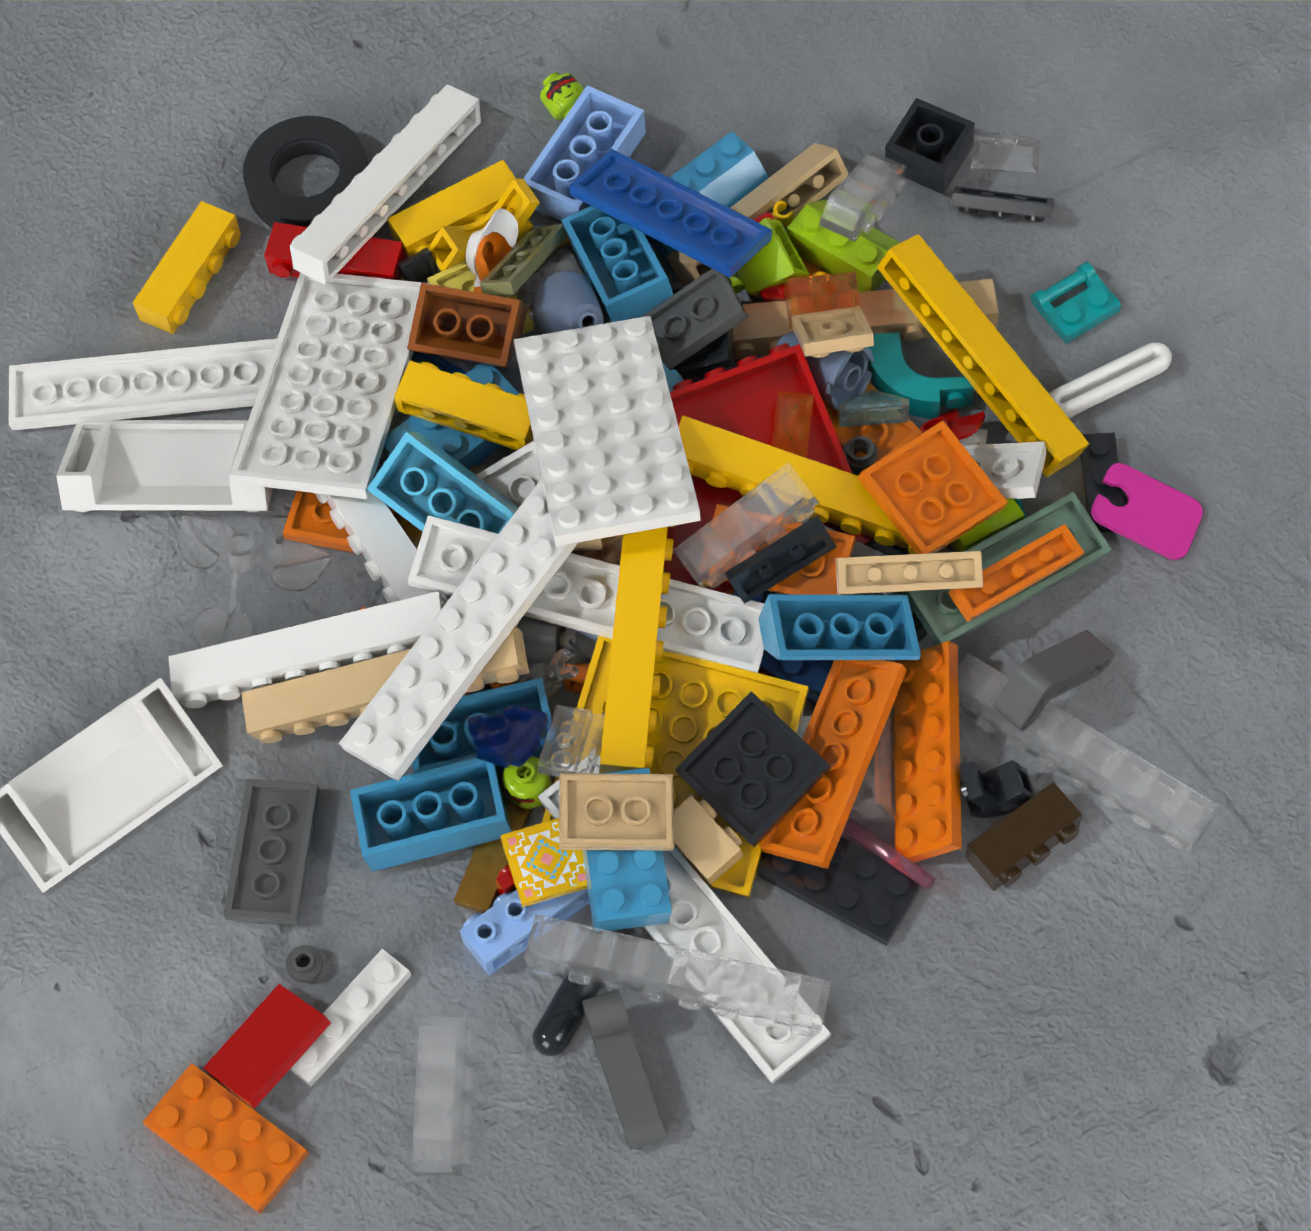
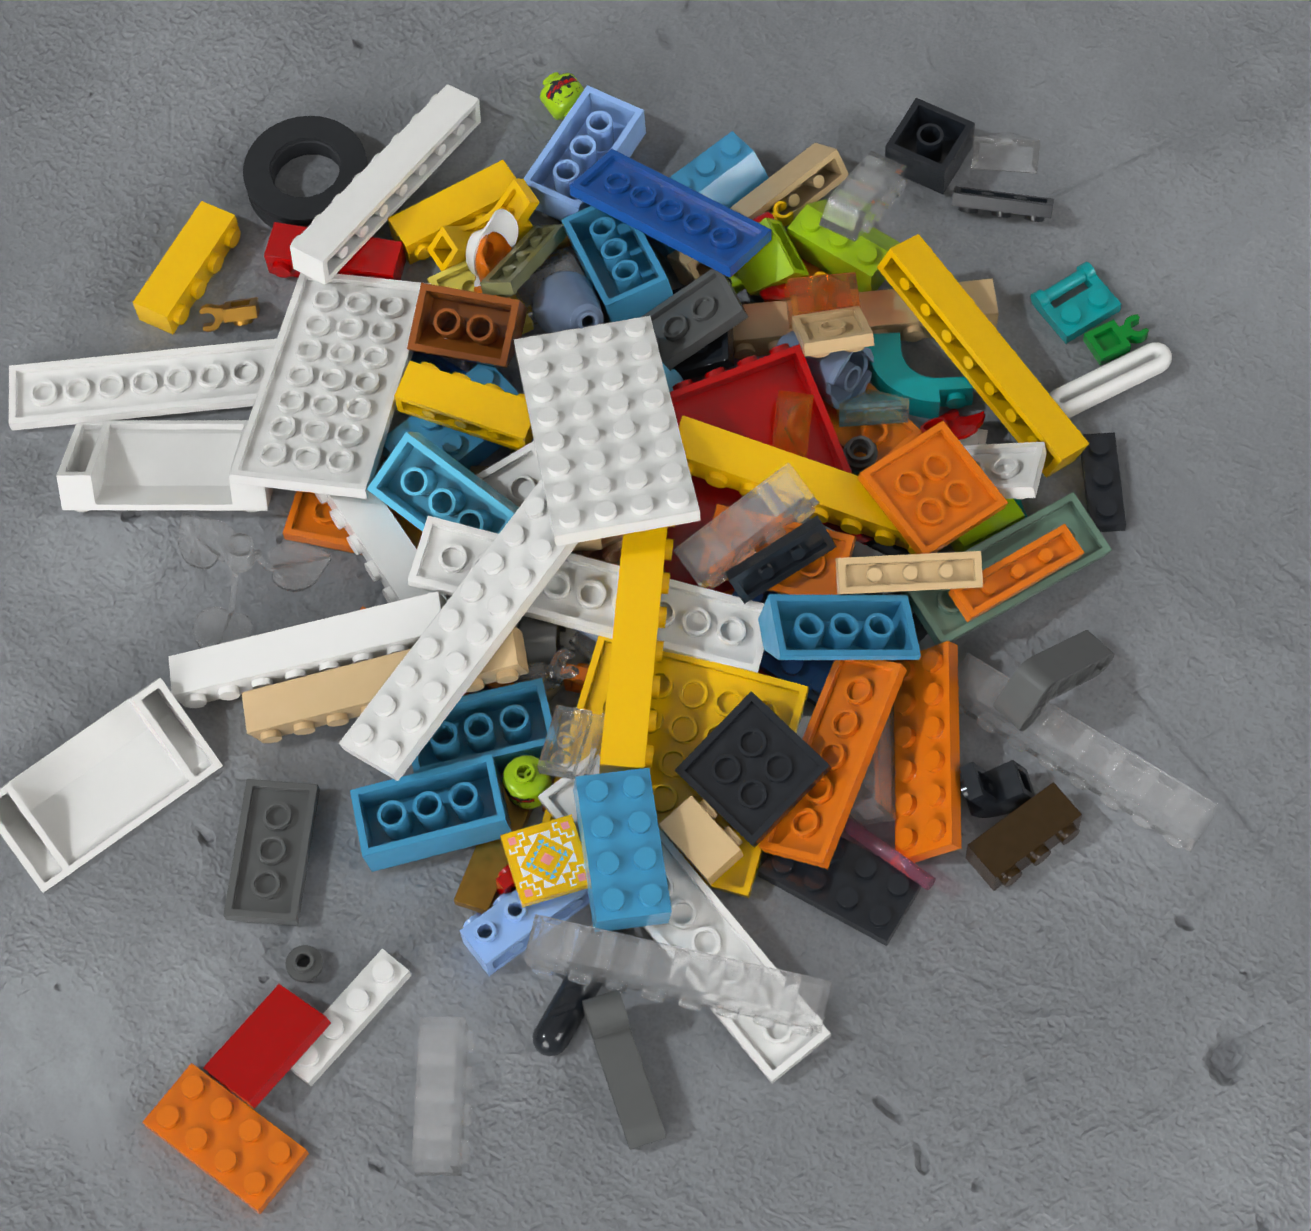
black tile [398,248,439,283] -> none
clear blue plate [467,705,548,768] -> none
tan tile [559,773,674,851] -> none
dark pink piece [1091,463,1203,560] -> none
none -> pearl gold plate [199,297,260,332]
none -> green plate [1083,314,1149,366]

